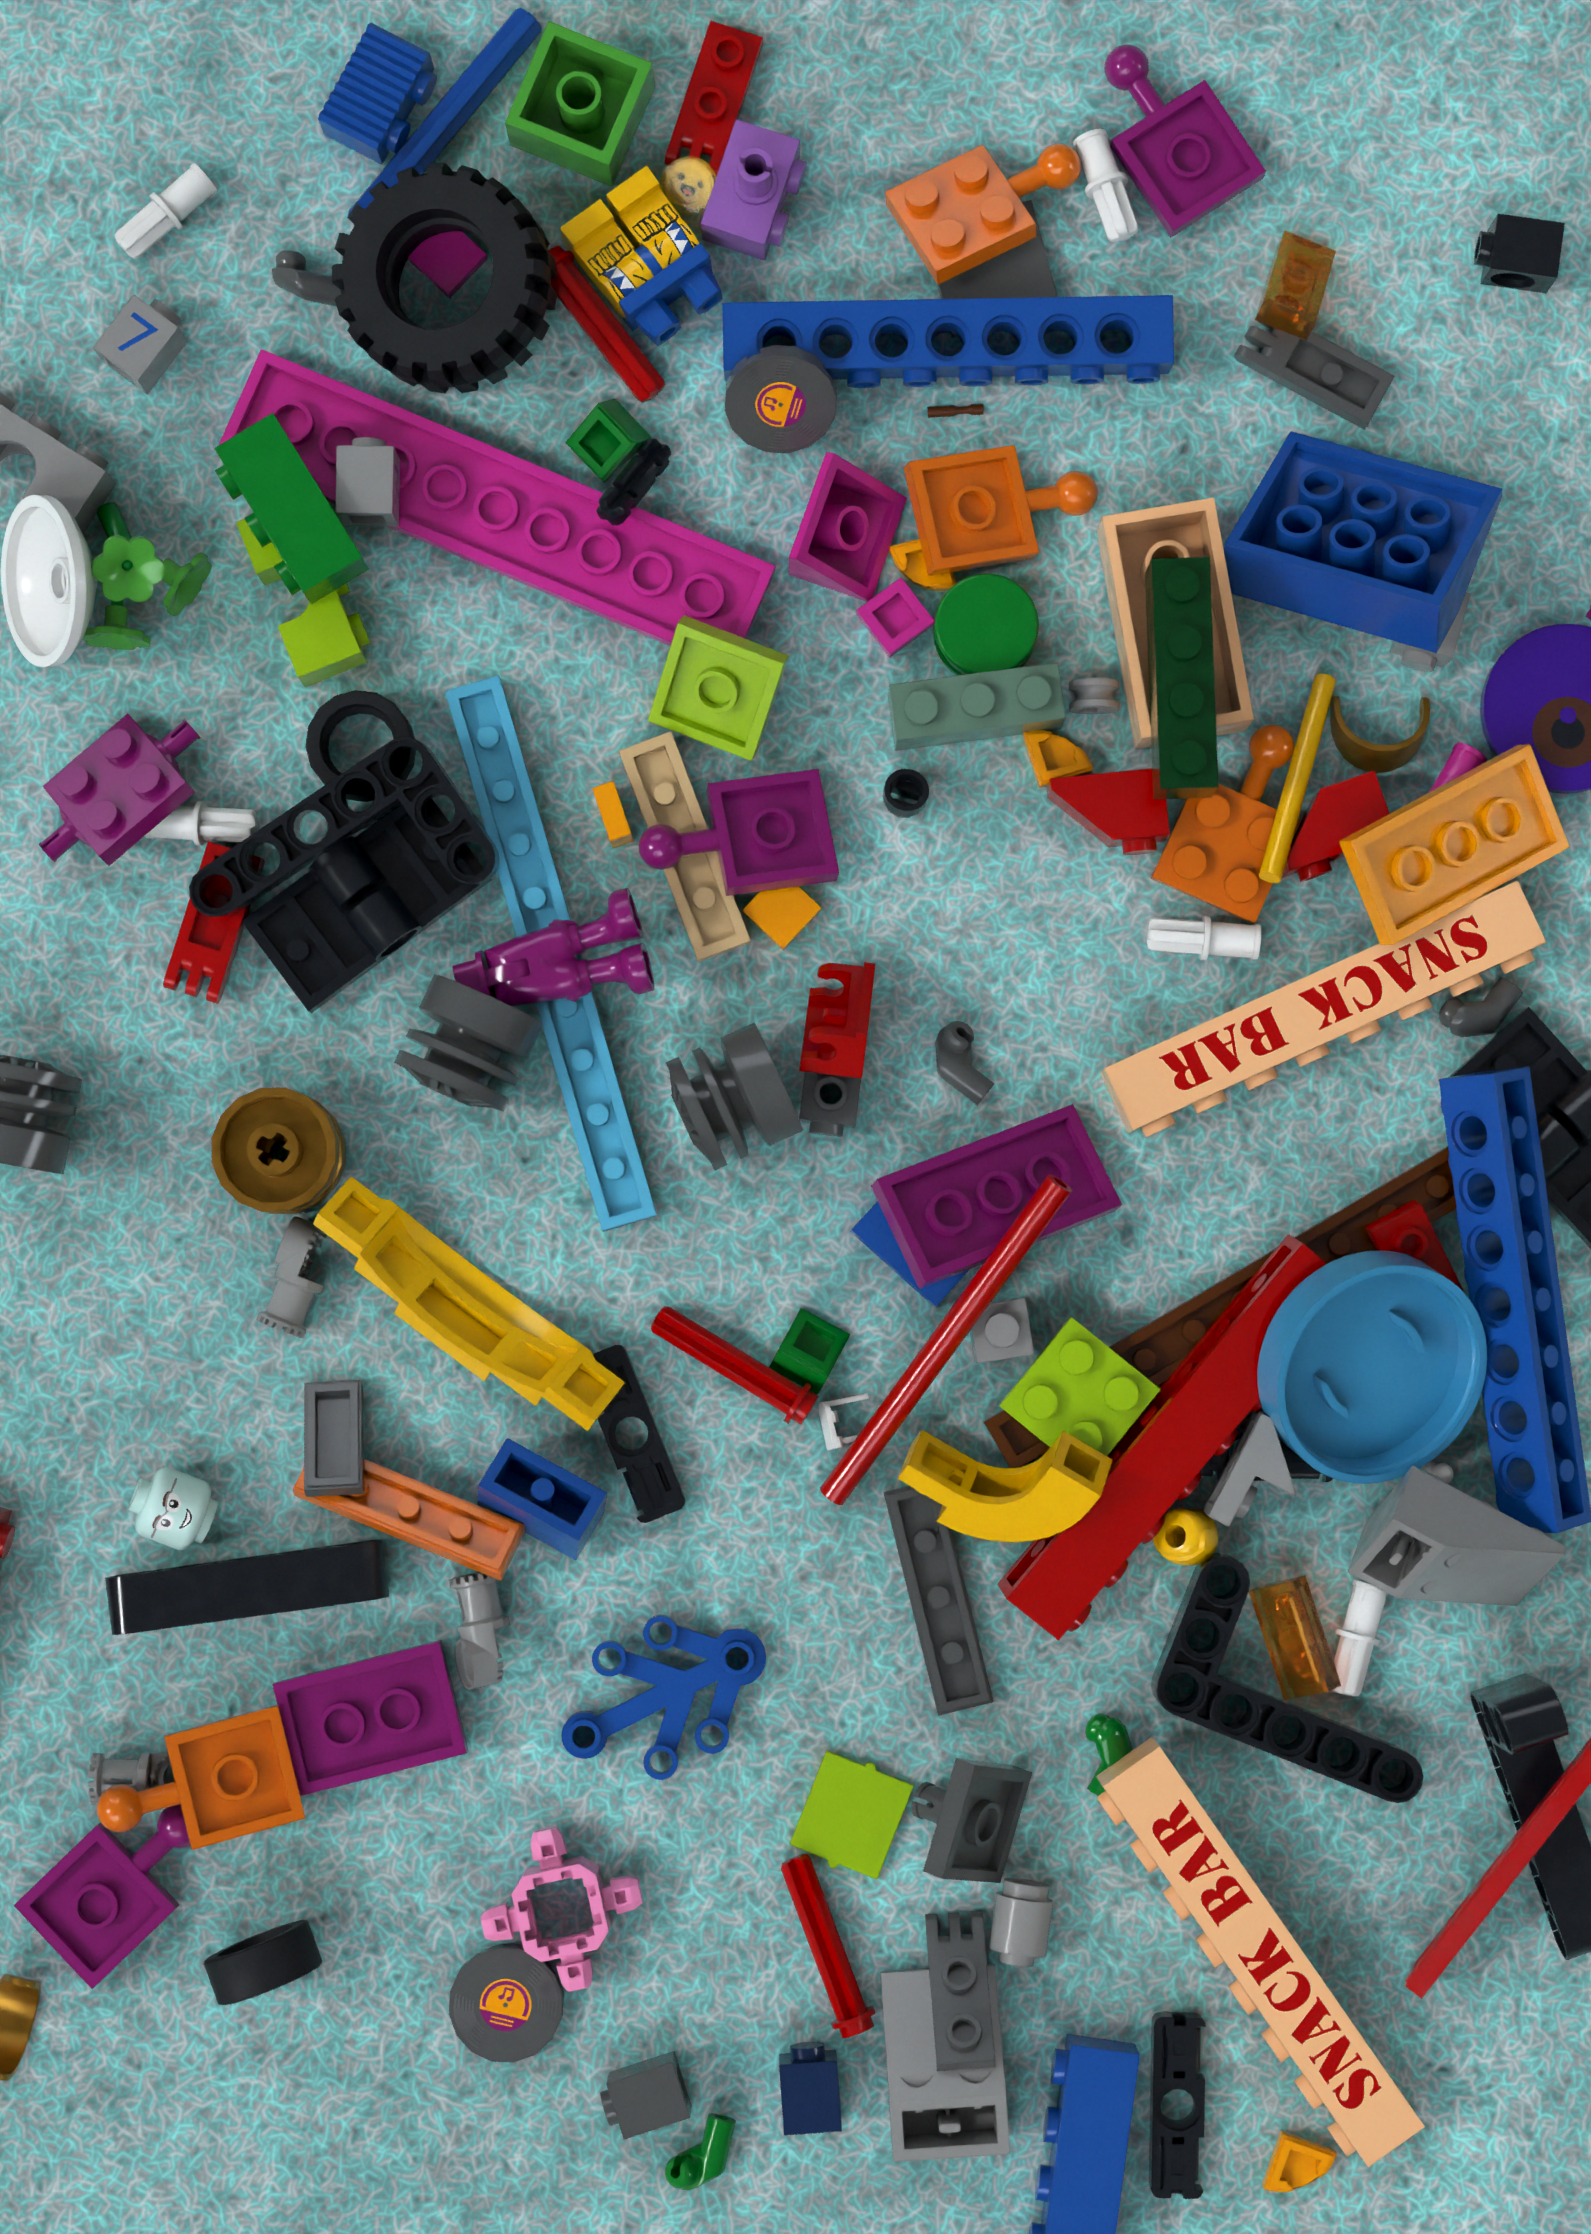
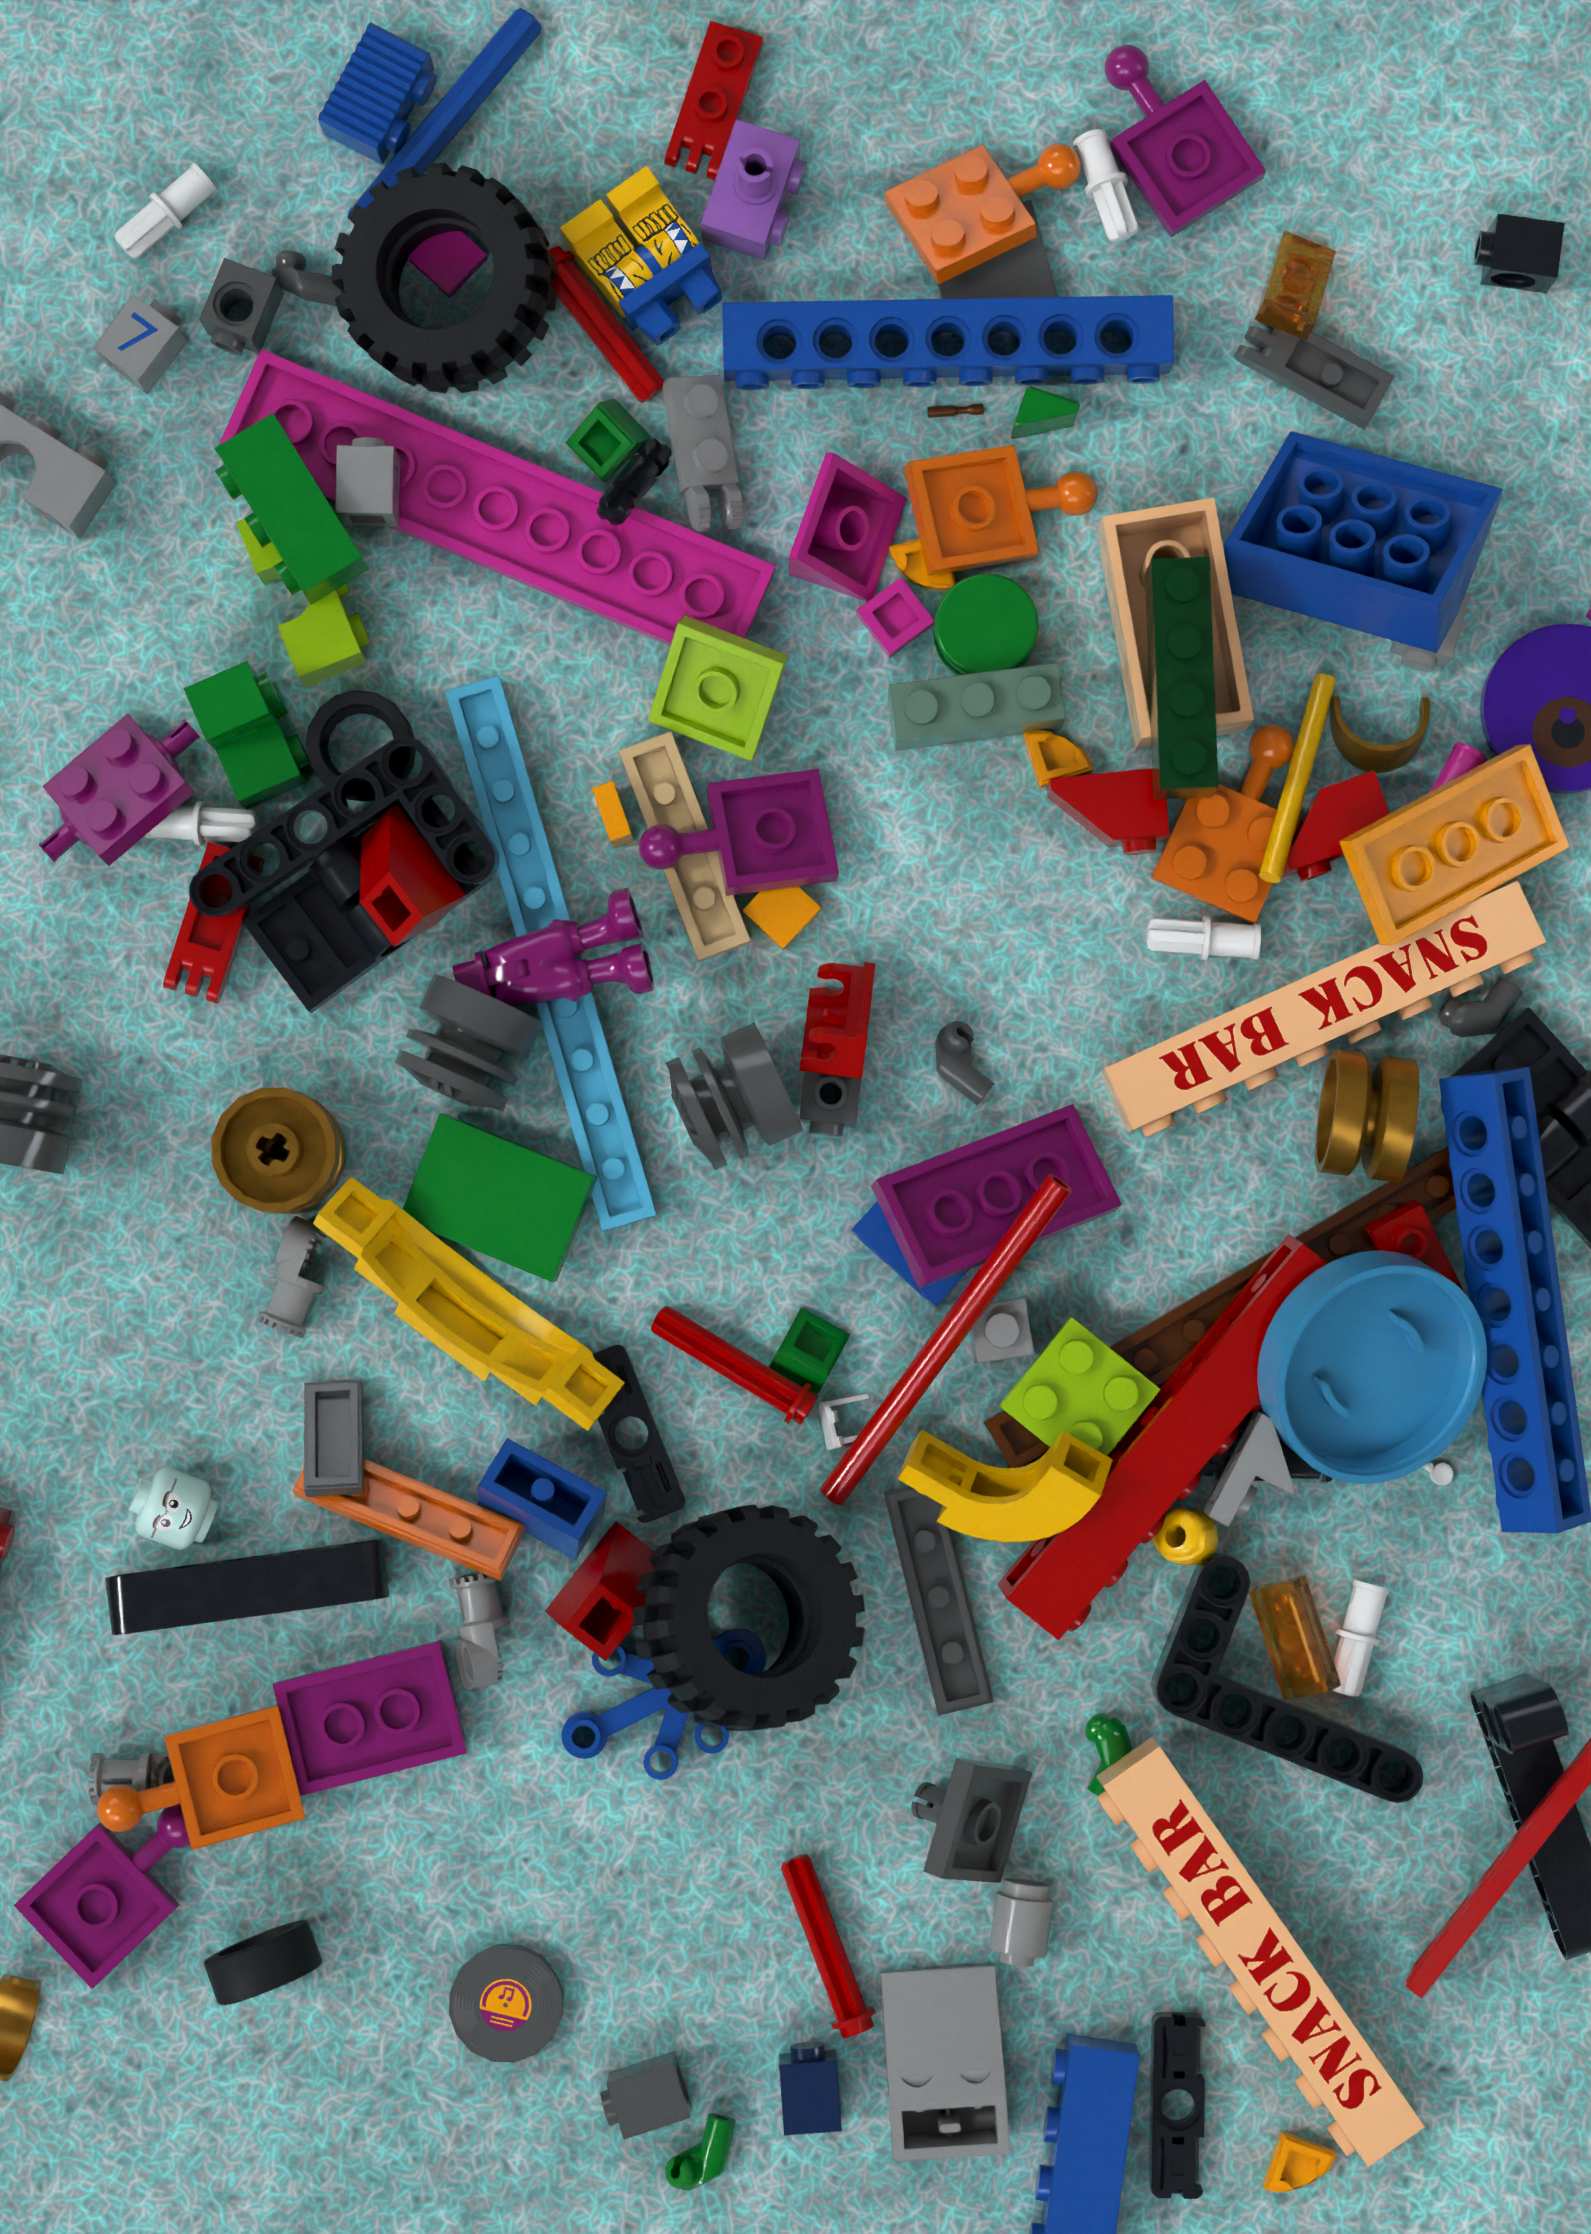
white dish [1,495,97,667] -> none
bright green plant [82,502,212,650] -> none
bright pink piece [480,1826,643,1992] -> none
bright green brick [505,21,655,187] -> none
clear yellow tile [660,156,716,215] -> none
dark grey tile [725,345,837,454] -> none
lime piece [789,1750,914,1880] -> none
black hinge [883,769,929,818] -> none
dark grey hinge [925,1911,995,2071] -> none
light grey bush [1069,678,1120,714] -> none
light grey slope [1348,1466,1568,1606] -> none
none -> green brick [183,661,310,809]
none -> dark grey brick [199,258,284,355]
none -> red slope [360,805,466,947]
none -> green tile [403,1113,598,1282]
none -> red slope [545,1521,655,1661]
none -> black tyre [632,1505,865,1731]
none -> light grey hinge [662,374,744,532]
none -> green slope [1011,386,1080,439]
none -> pearl gold wheel [1315,1049,1419,1183]

